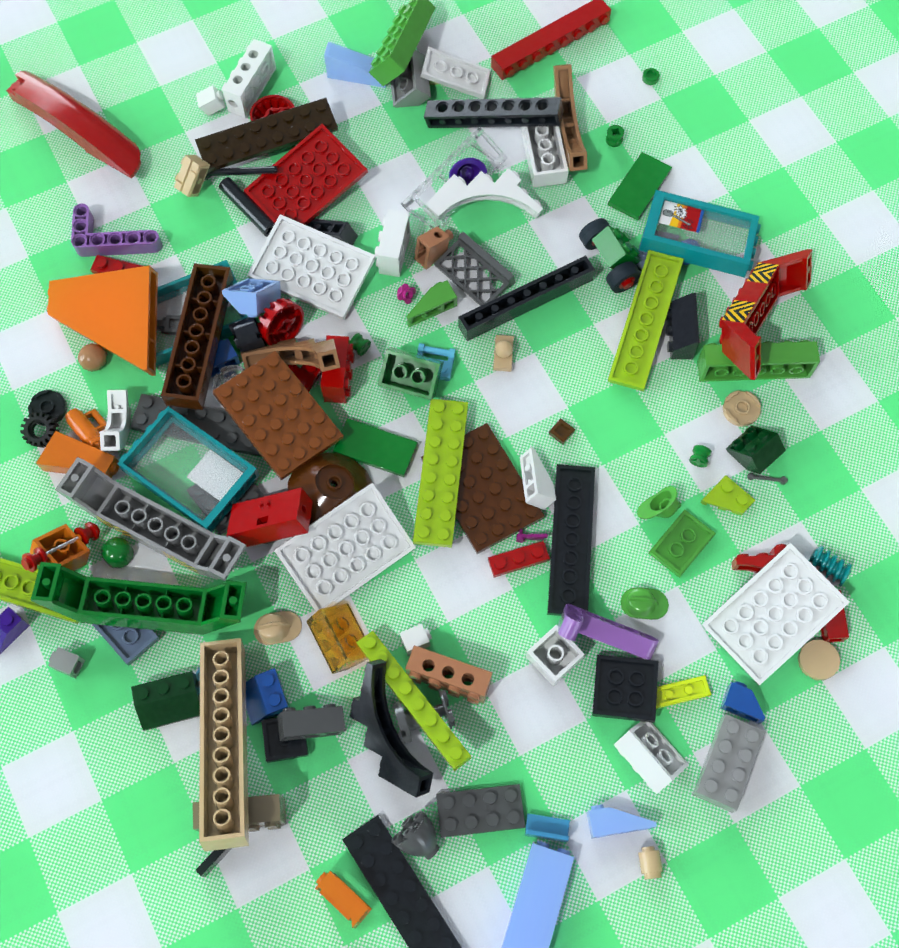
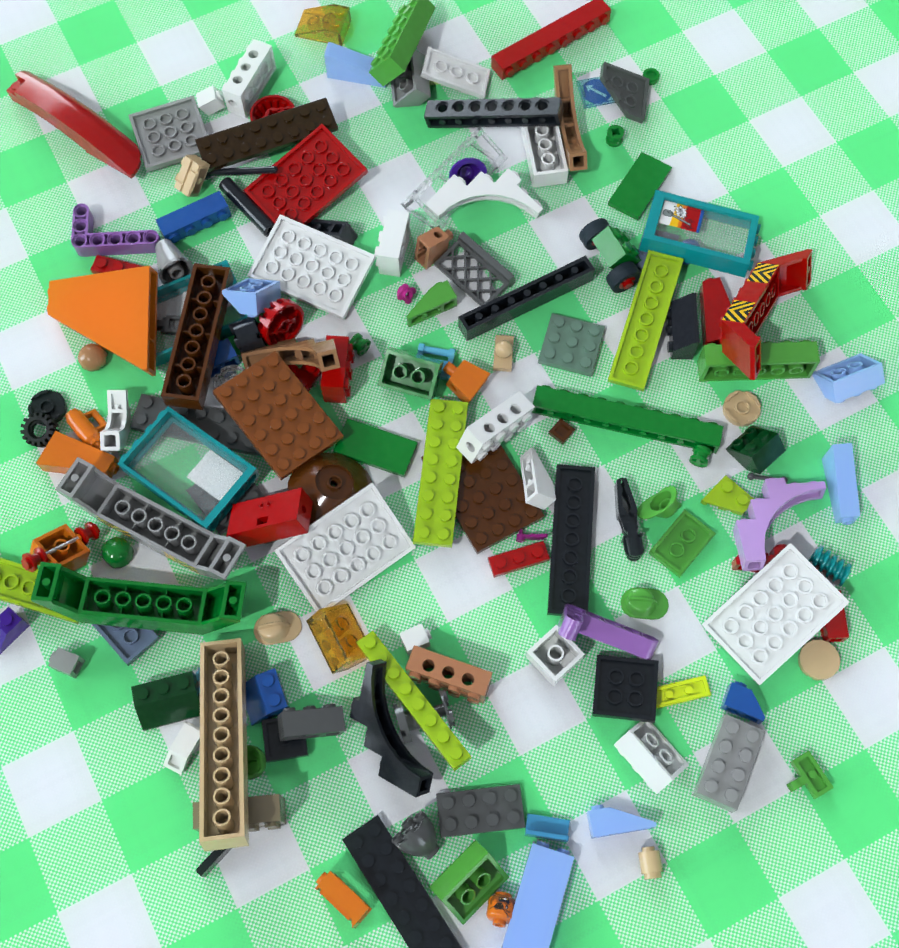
none -> light grey plate [128,95,207,173]
none -> light grey cone [155,239,193,284]
none -> blue brick [156,191,231,243]
none -> white slope [163,721,200,775]
none -> bright green hair [247,745,266,780]
none -> clear yellow slope [294,4,351,46]
none -> bright green slope [429,840,509,925]
none -> orange torso [443,360,490,404]
none -> white brick [456,391,535,464]
none -> orange head [486,892,515,927]
none -> green brick [532,385,724,454]
none -> sand green plate [538,313,605,377]
none -> clear light blue piece [576,77,616,109]
none -> dark grey plate [600,62,649,124]
none -> black arm [614,478,644,562]
none -> red slope [699,277,731,346]
none -> lavender arch [733,477,826,571]
none -> bright green plate [787,751,834,799]
none -> light blue slope [812,353,885,403]
none -> light blue slope [822,443,860,525]

